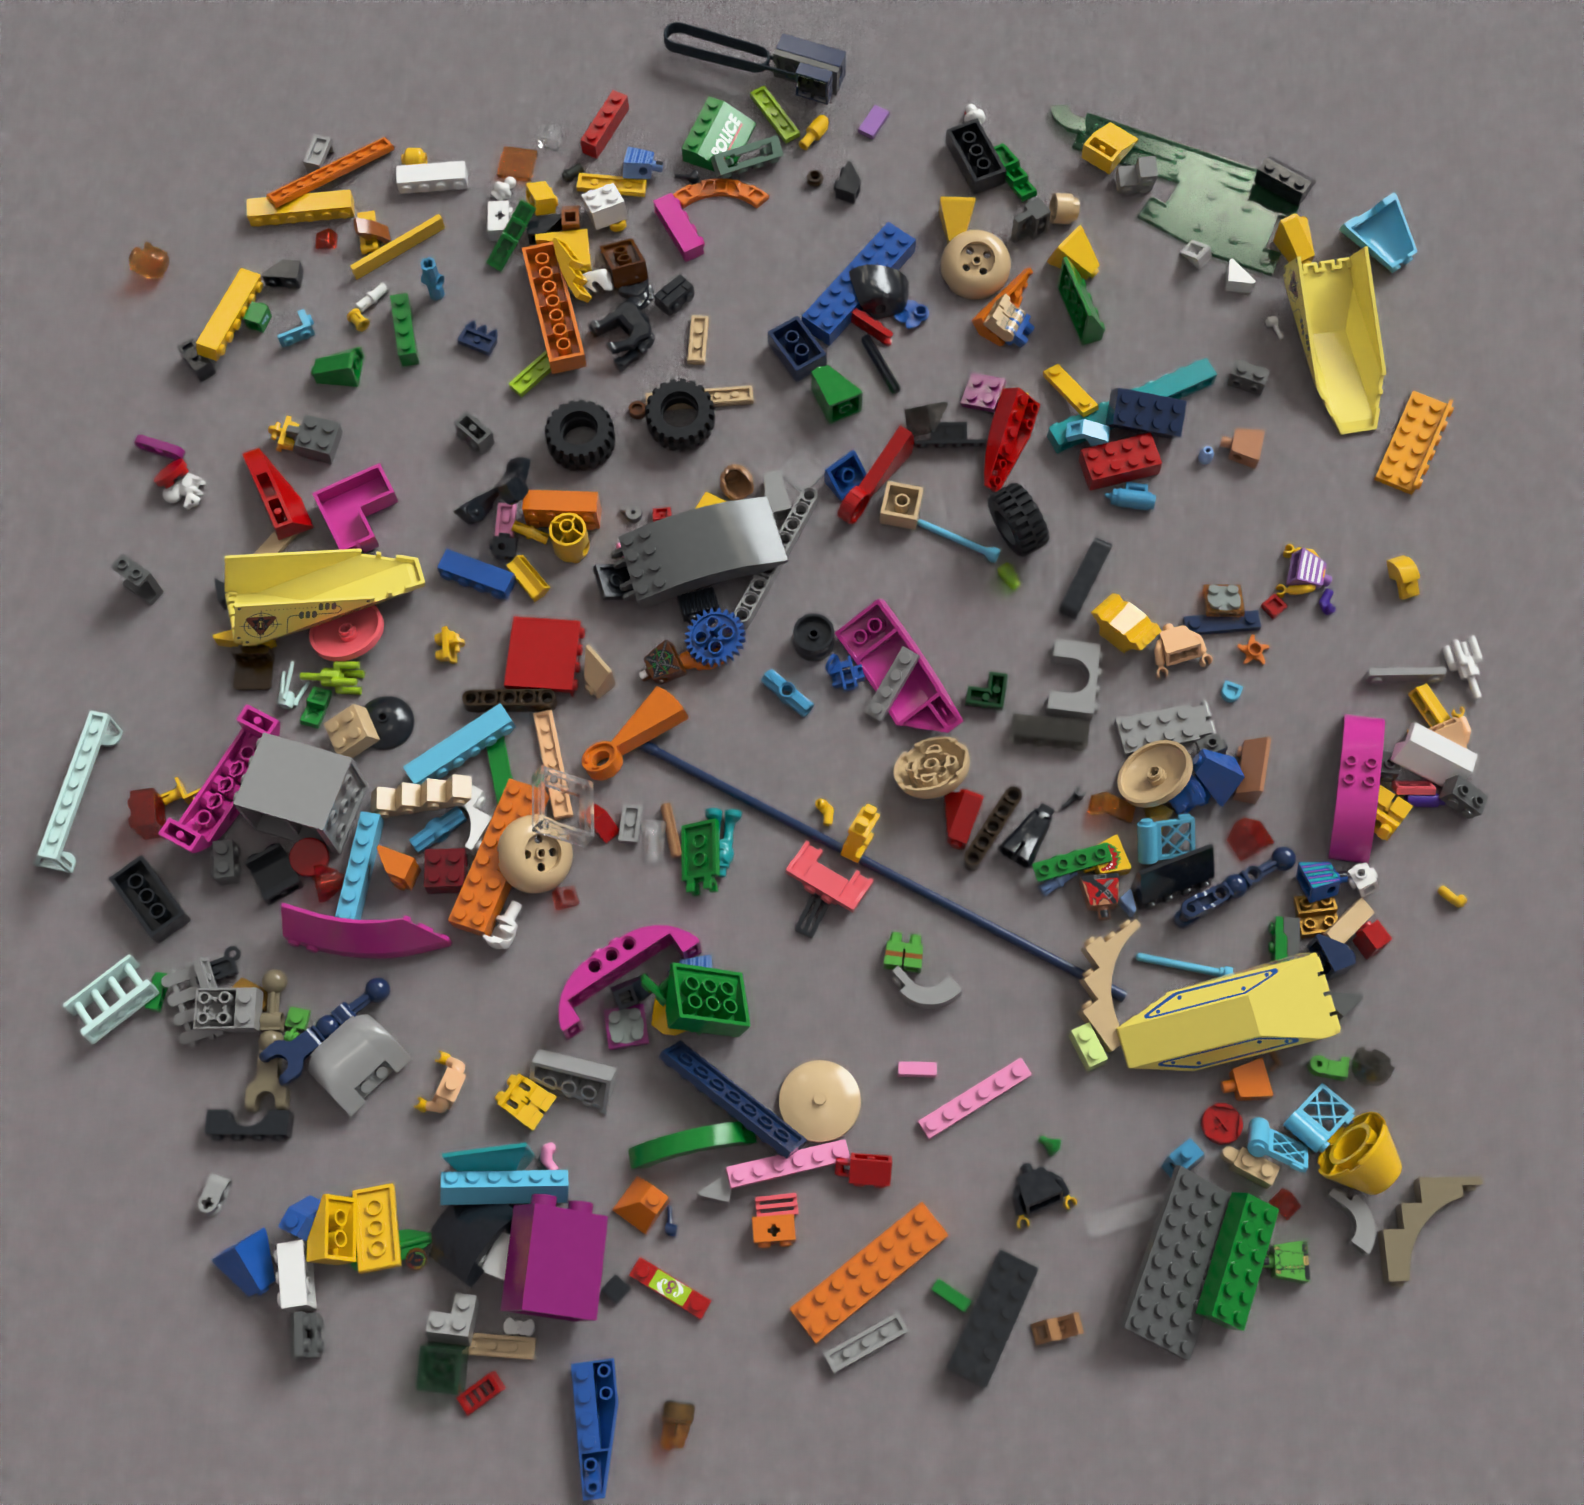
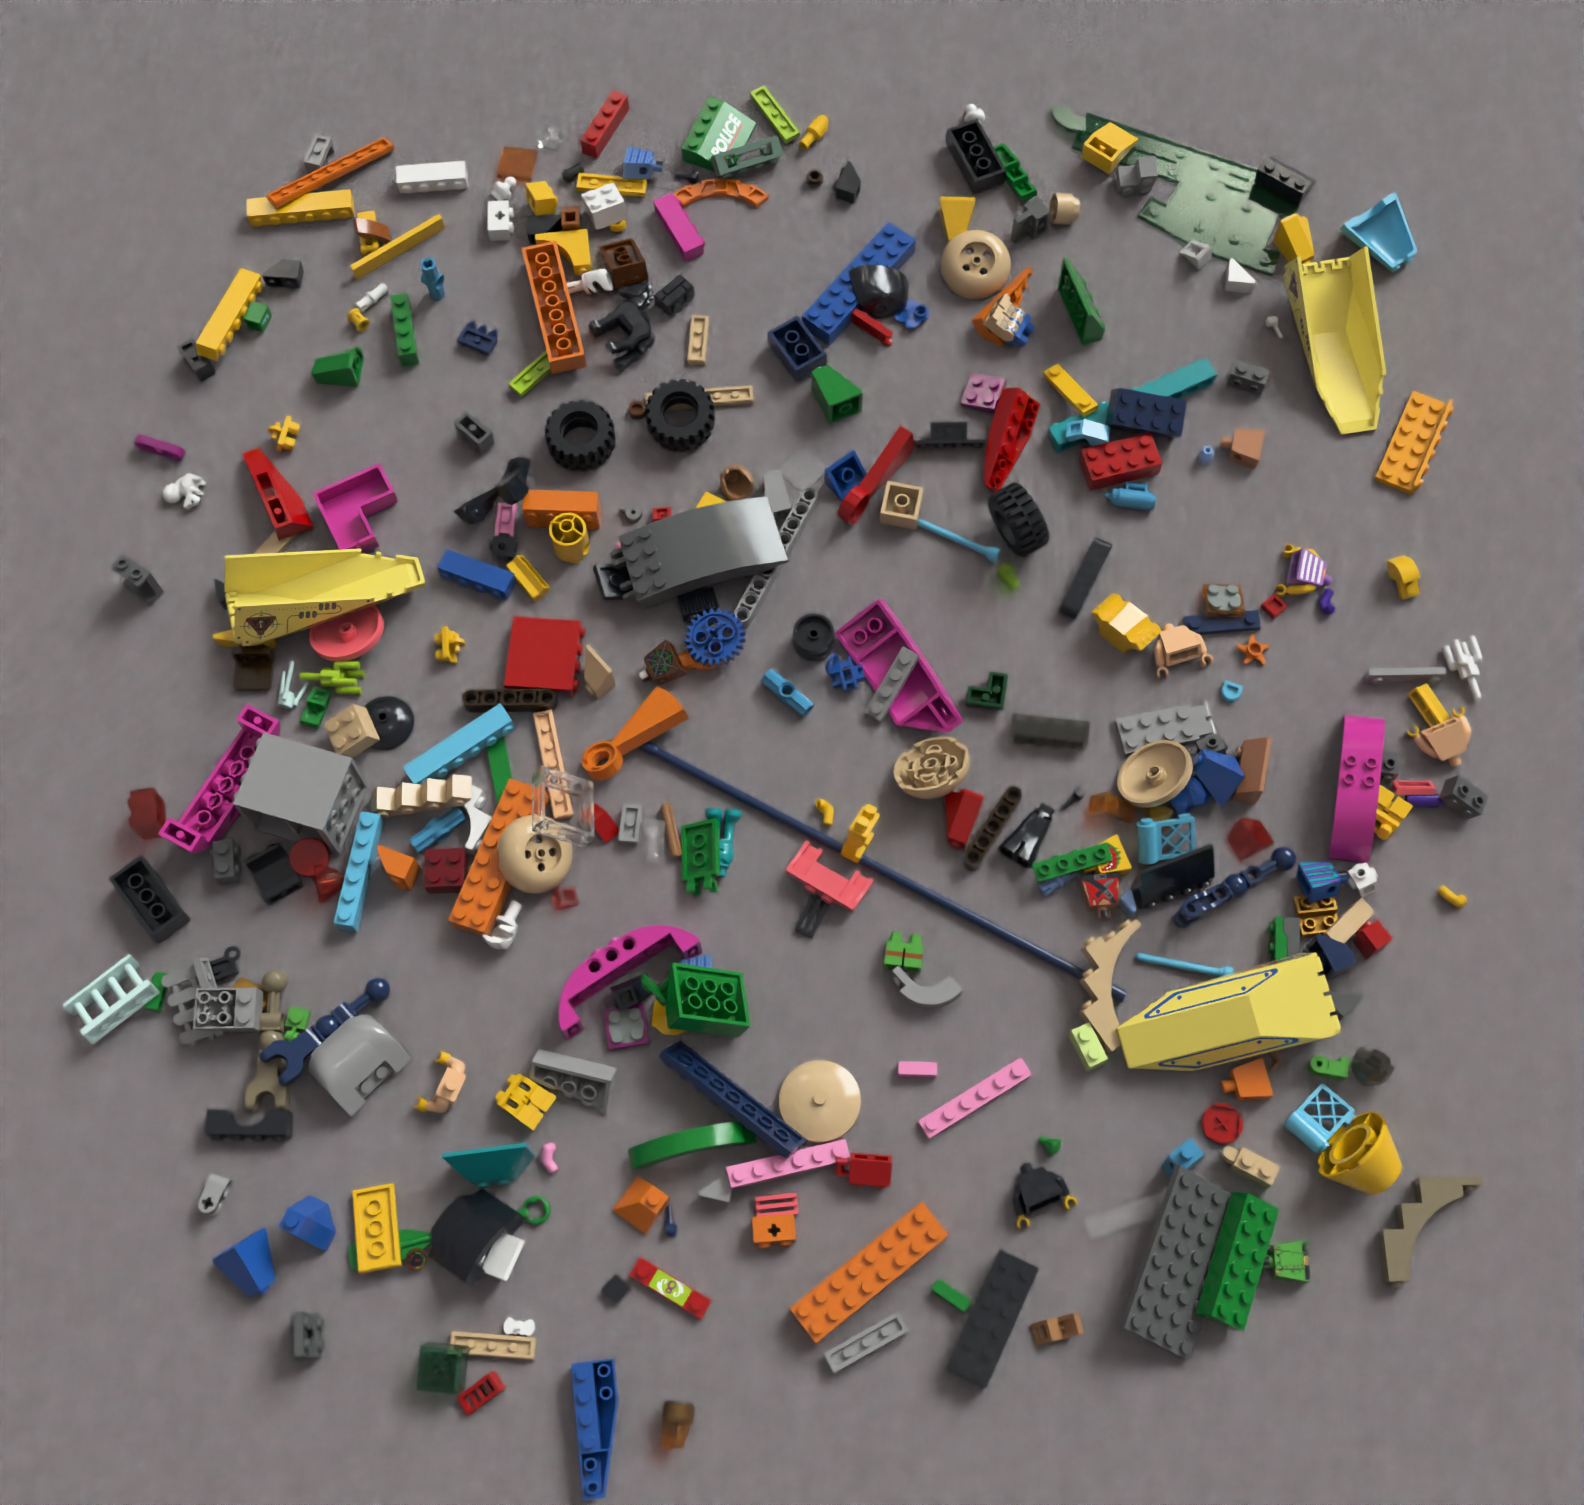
light aqua window [34,710,123,873] -> none
clear orange hair [128,241,170,279] -> none
red tile [154,459,189,489] -> none
yellow bracket [161,777,201,806] -> none
white brick [274,1240,317,1313] -> none
medium azure bracket [277,309,315,347] -> none
dark pink slope [281,902,453,959] -> none
dark grey hinge [286,414,343,464] -> none
yellow slope [307,1194,357,1266] -> none
clear red slope [315,228,338,249] -> none
yellow head [401,148,427,165] -> none
light grey brick [425,1293,480,1346] -> none
medium azure brick [440,1170,569,1205] -> none
green slope [486,199,536,272] -> none
magenta brick [500,1194,608,1322] -> none
yellow pin [511,520,550,545] -> none
yellow slope [553,238,592,303] -> none
piece [663,22,846,105] -> none
medium lavender tile [858,105,890,139] -> none
black axle [861,335,901,394] -> none
clear smoke slope [904,401,949,437] -> none
light grey arch [1046,638,1103,721] -> none
yellow slope [1047,225,1100,280] -> none
medium azure piece [1247,1117,1308,1173] -> none
clear red slope [1269,1188,1302,1221] -> none
light grey arch [1324,1188,1376,1257] -> none
white slope [1390,722,1478,787] -> none

